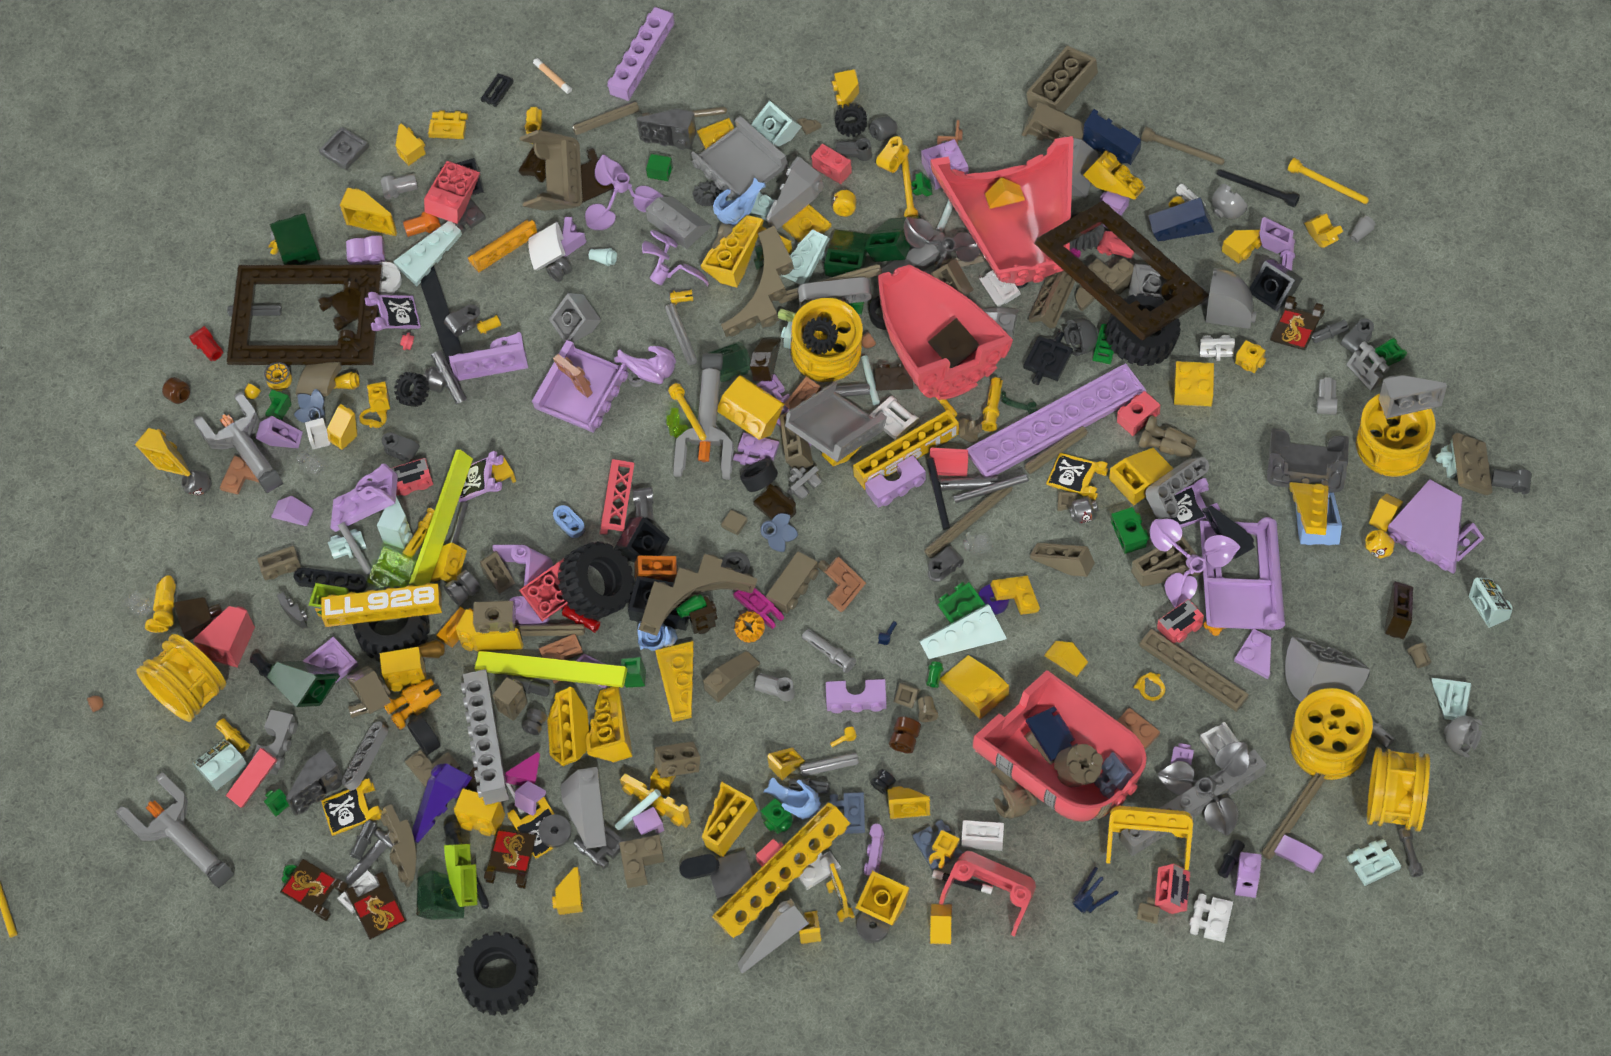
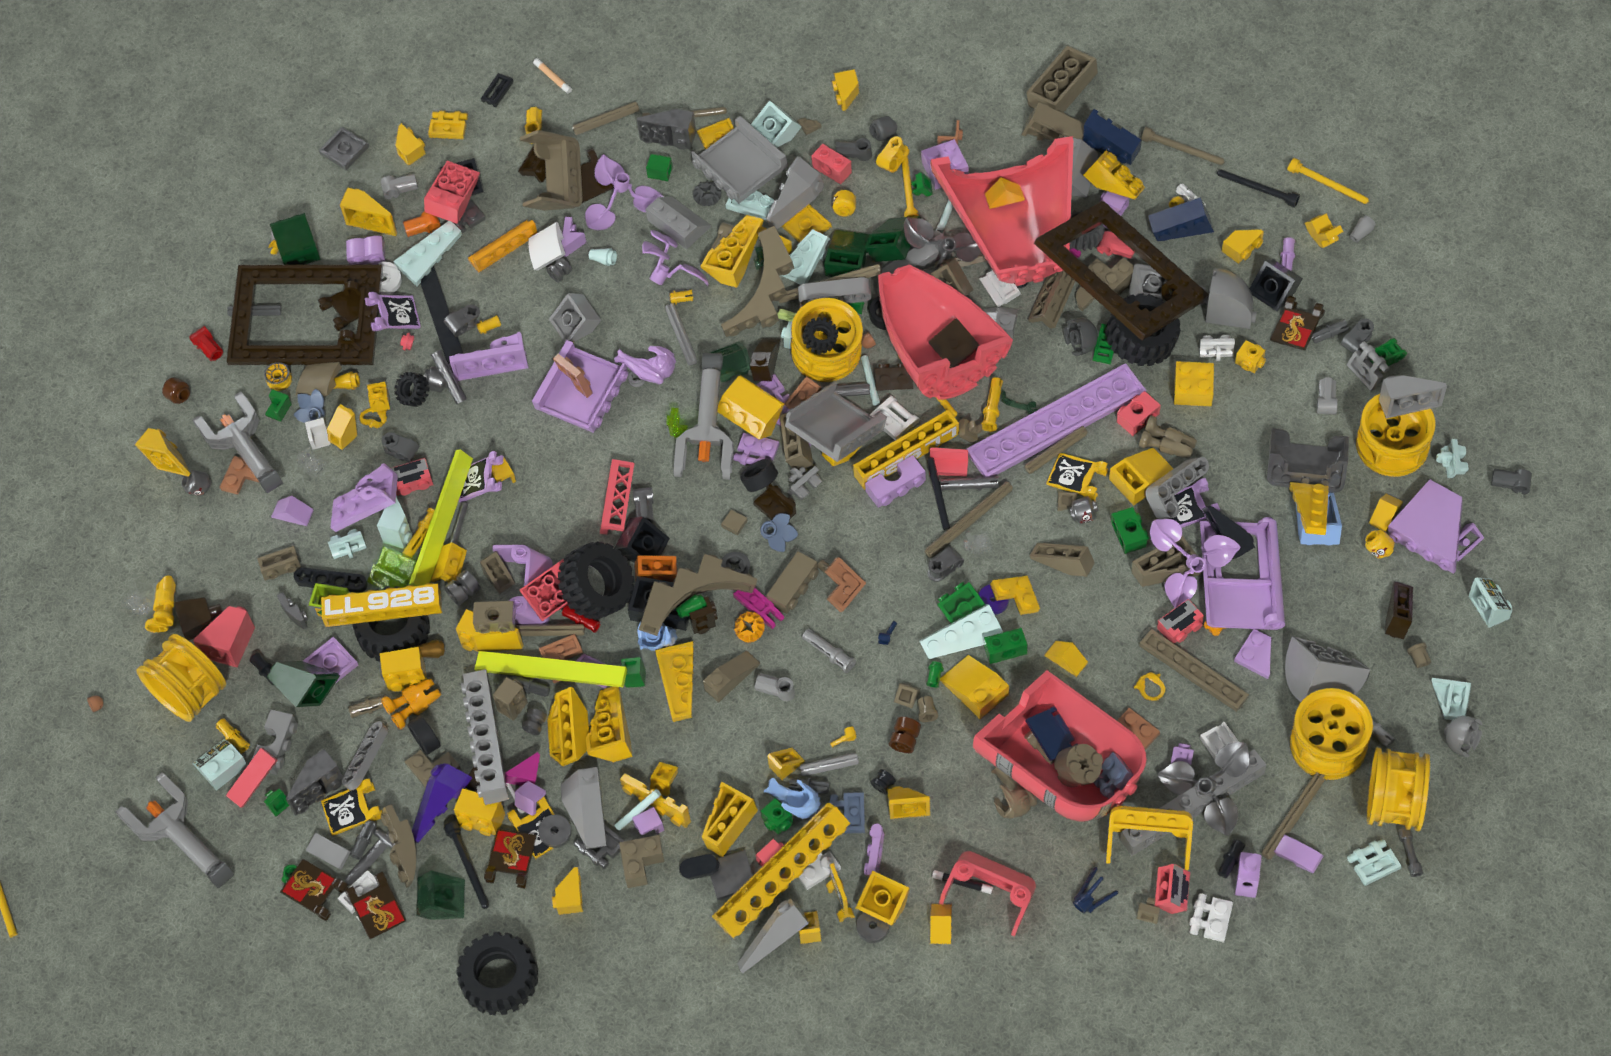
yellow hinge [244,384,261,399] -> none
lavender slope [256,416,303,448] -> none
light grey bar [337,522,373,575] -> none
dark tan wedge [346,666,391,714] -> none
light orange panel [436,607,473,648] -> none
lime slope [444,844,478,907] -> none
light blue plate [553,505,585,538] -> none
lavender brick [607,7,675,101] -> none
dark tan brick [654,742,700,778] -> none
yellow piece [668,383,707,441] -> none
light blue hair [713,178,766,226] -> none
lavender arch [826,679,886,713] -> none
black tyre [835,103,867,137] -> none
sand blue plate [912,820,962,871] -> none
yellow plate [929,830,960,869] -> none
flat silver bar [954,474,1029,503] -> none
white panel [962,820,1004,851] -> none
black plate [1024,331,1073,385] -> none
light grey cylinder [1212,184,1248,220] -> none
lavender slope [1259,217,1293,254] -> none
dark tan plate [1452,433,1493,495] -> none
none -> light grey slope [306,833,351,869]
none -> green brick [984,628,1028,664]

